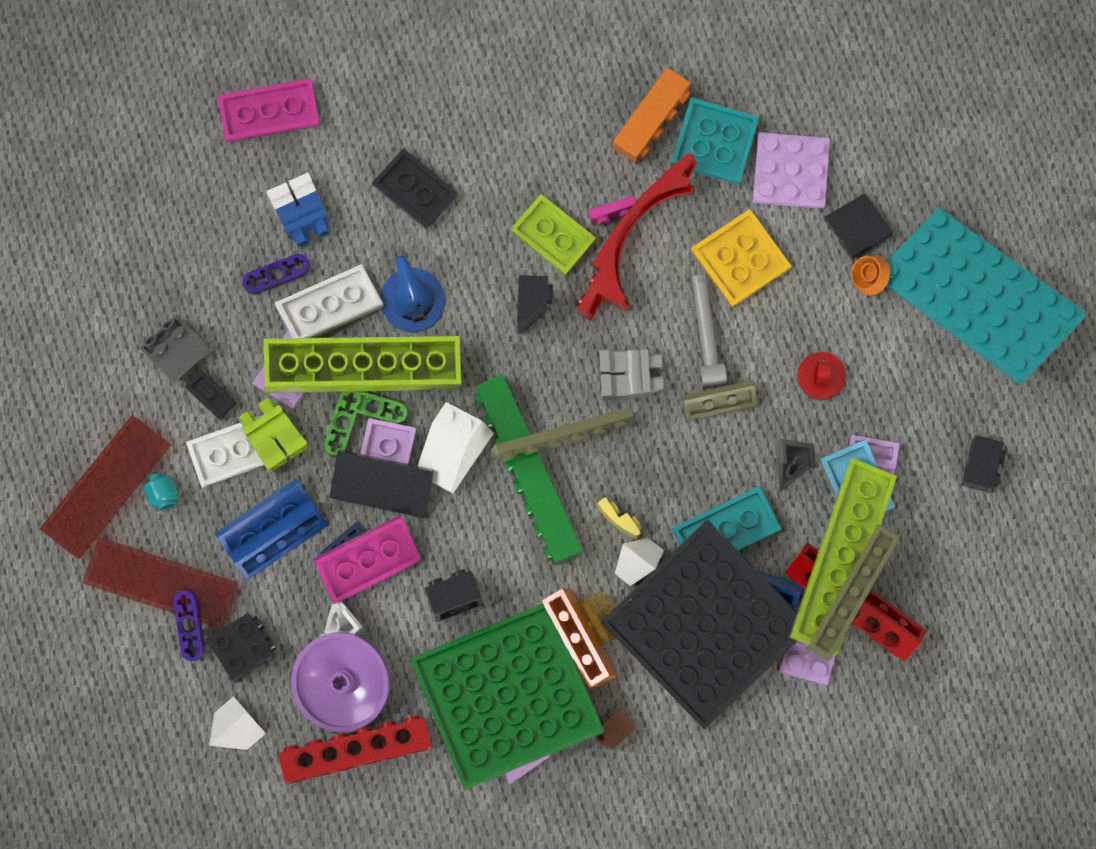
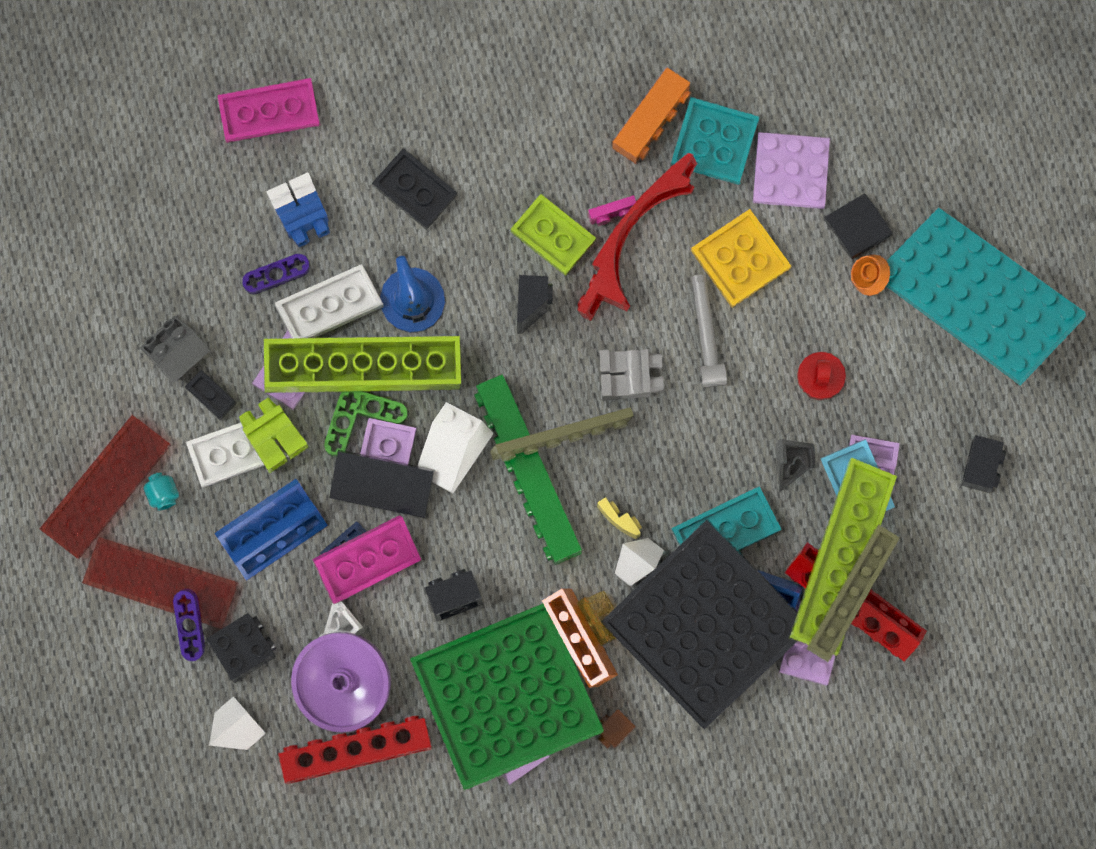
olive plate [682,380,758,421] -> none

